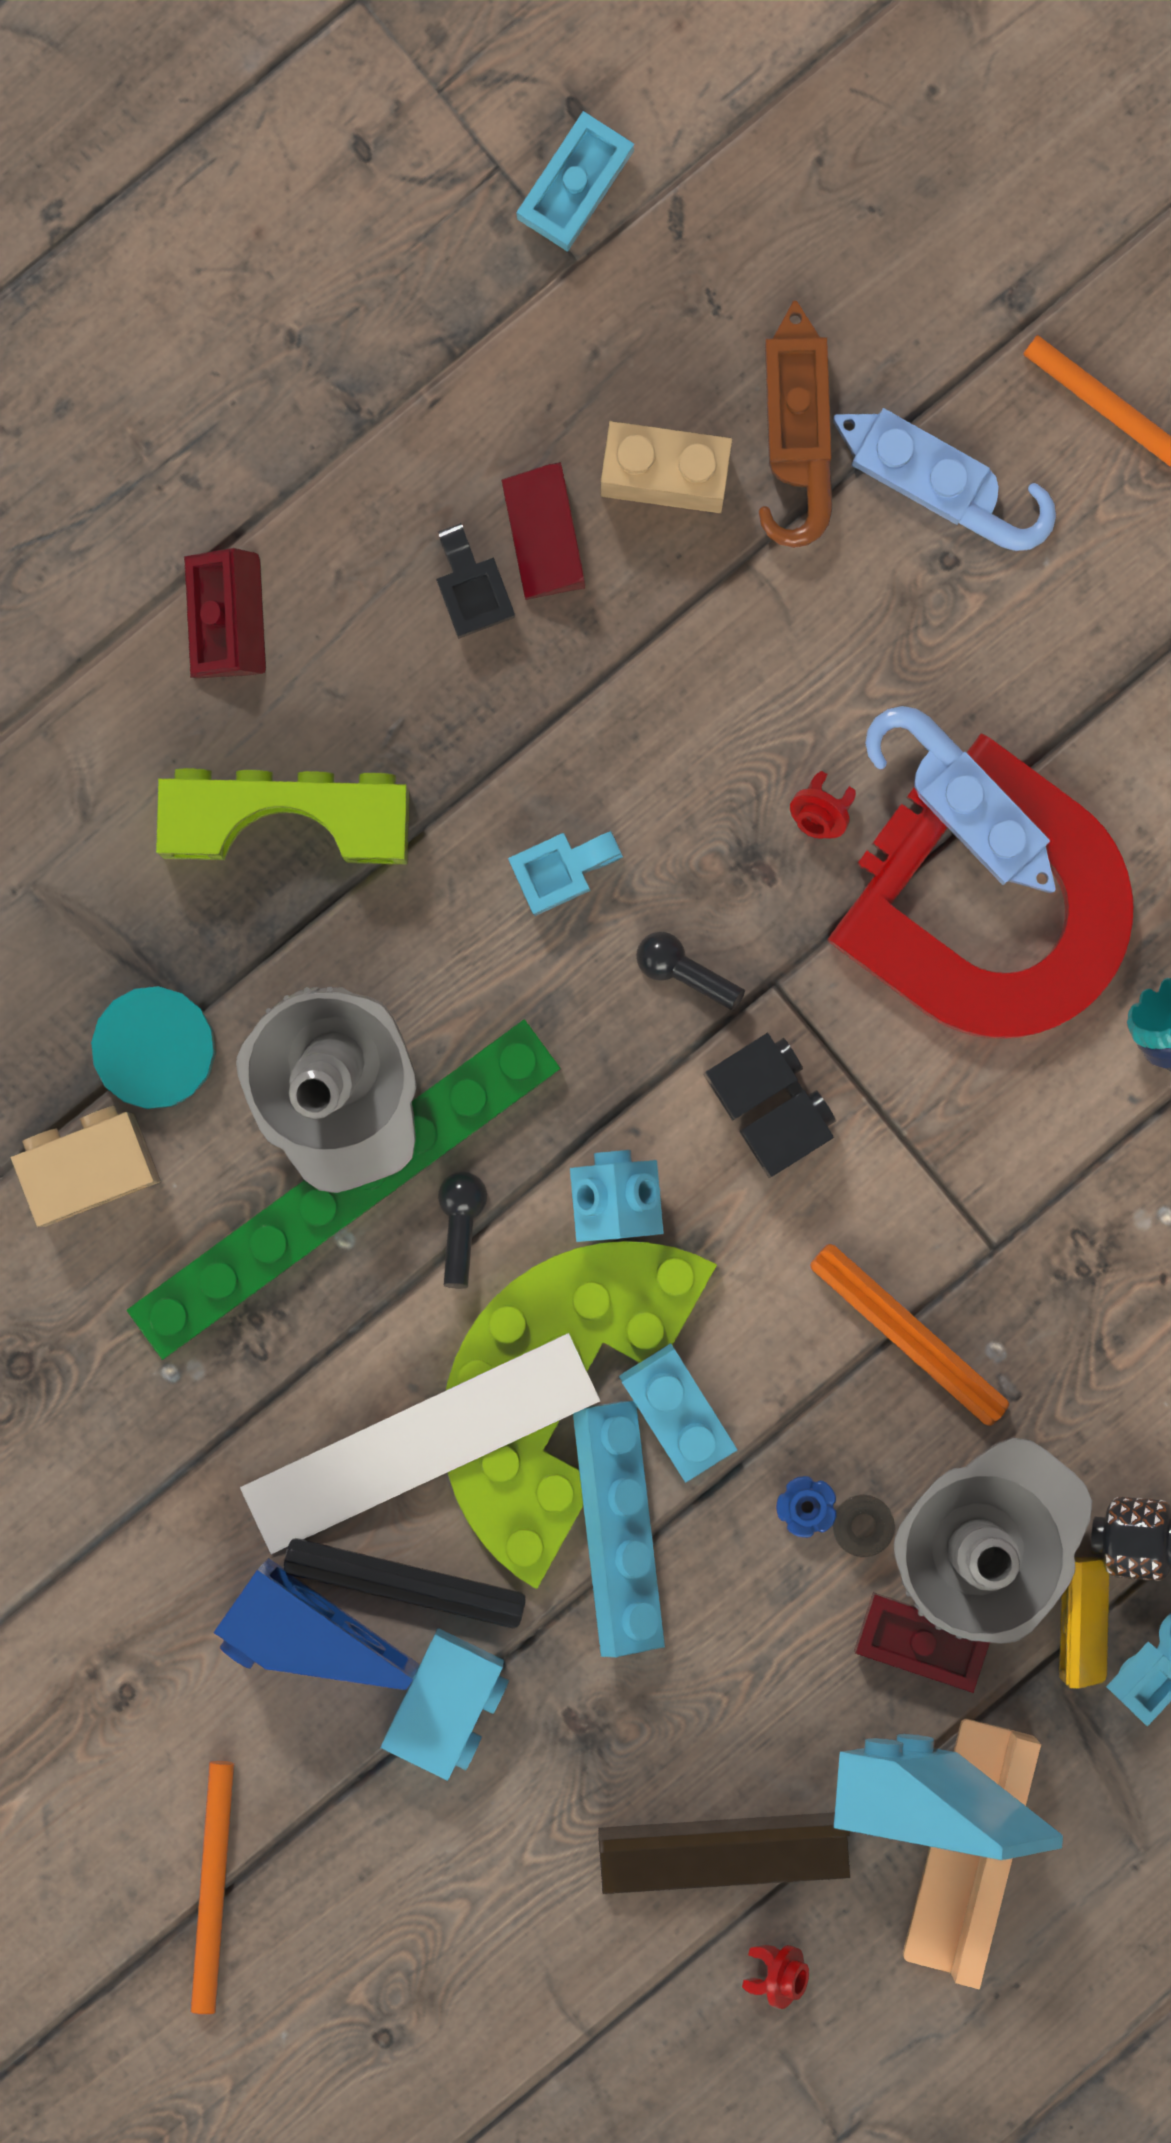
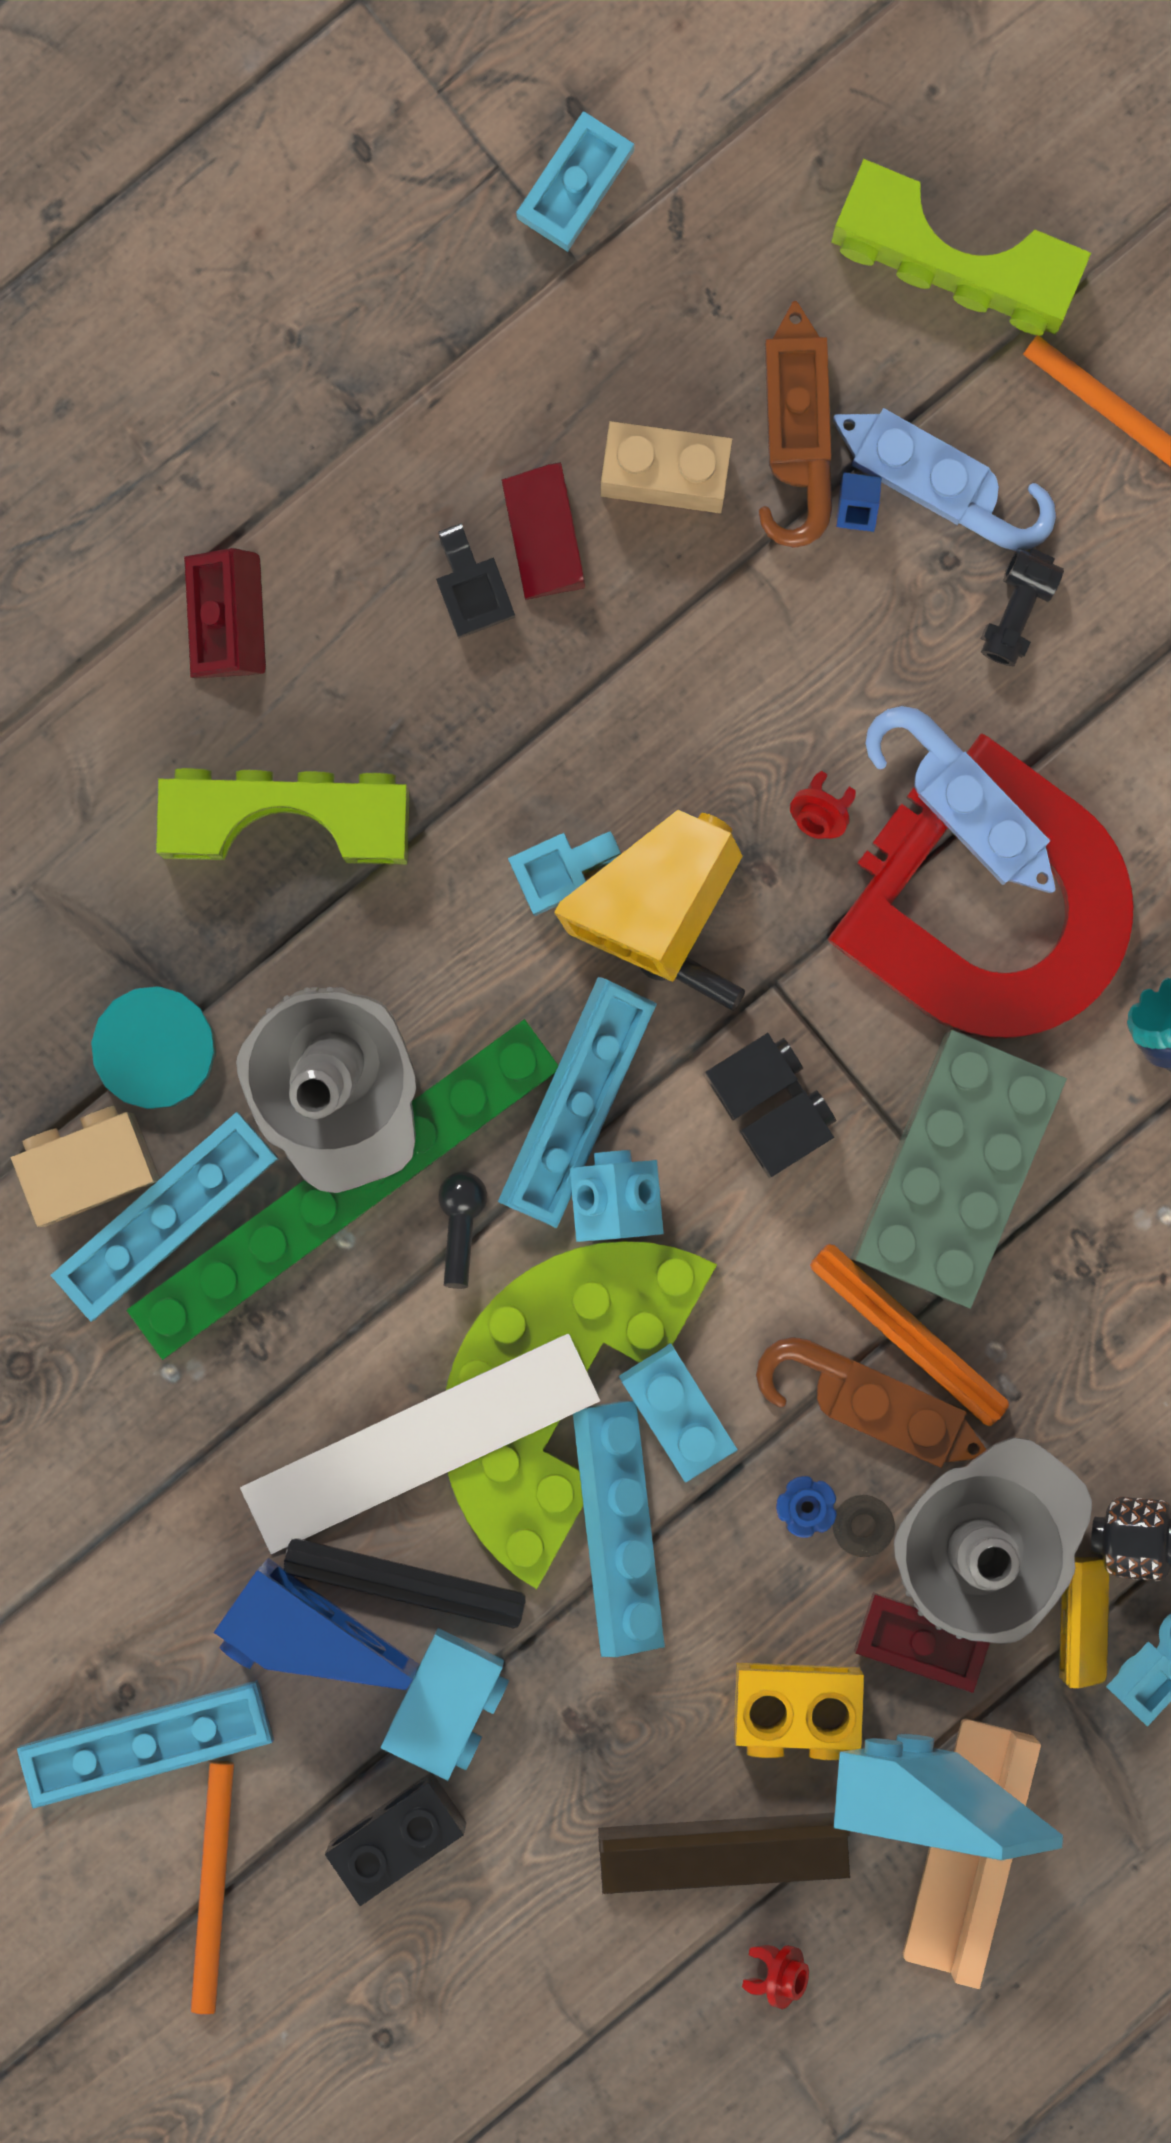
none -> medium azure tile [17,1680,274,1809]
none -> medium azure plate [50,1112,279,1322]
none -> black brick [325,1772,466,1906]
none -> medium azure tile [498,977,657,1228]
none -> yellow slope [554,810,743,982]
none -> yellow brick [734,1663,864,1760]
none -> dark orange plate [756,1337,987,1468]
none -> lime arch [831,159,1091,336]
none -> blue piece [836,473,882,532]
none -> sand green brick [850,1030,1067,1309]
none -> black bar [980,548,1064,667]

